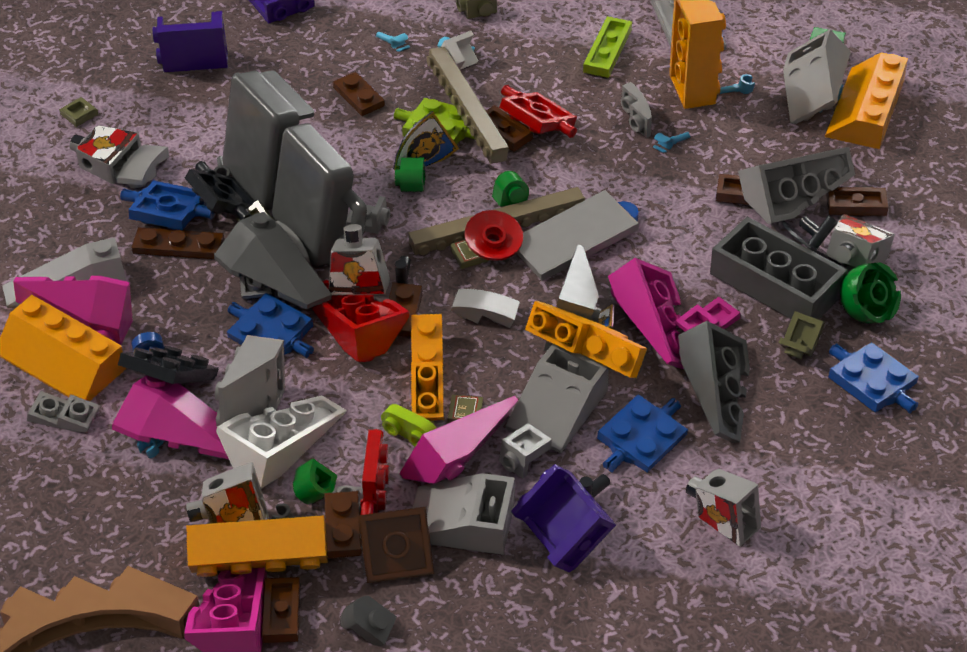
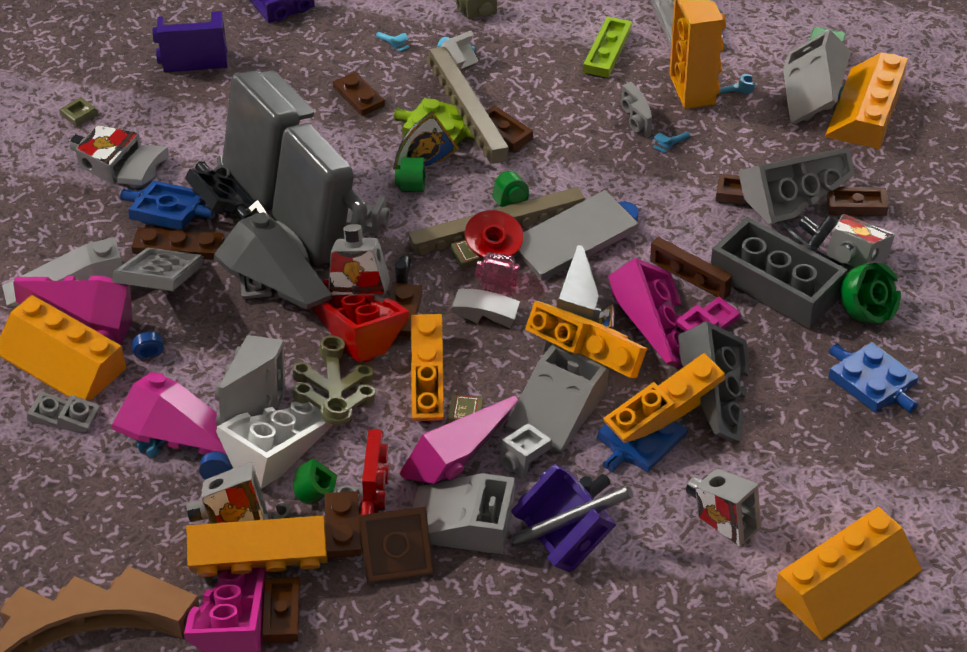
black plate [118,346,219,384] -> none
blue plate [227,293,314,358] -> none
dark grey plate [340,596,397,647] -> none
lime plate [381,404,437,447] -> none
red plate [499,85,577,138] -> none
olive bracket [779,311,825,359] -> none
none -> light grey tile [112,247,204,291]
none -> blue tile [199,452,233,480]
none -> olive plant [292,335,376,425]
none -> clear pink head [475,252,519,293]
none -> flat silver bar [511,485,633,547]
none -> light orange slope [603,353,725,443]
none -> reddish brown plate [650,237,732,300]
none -> light orange slope [775,506,922,640]

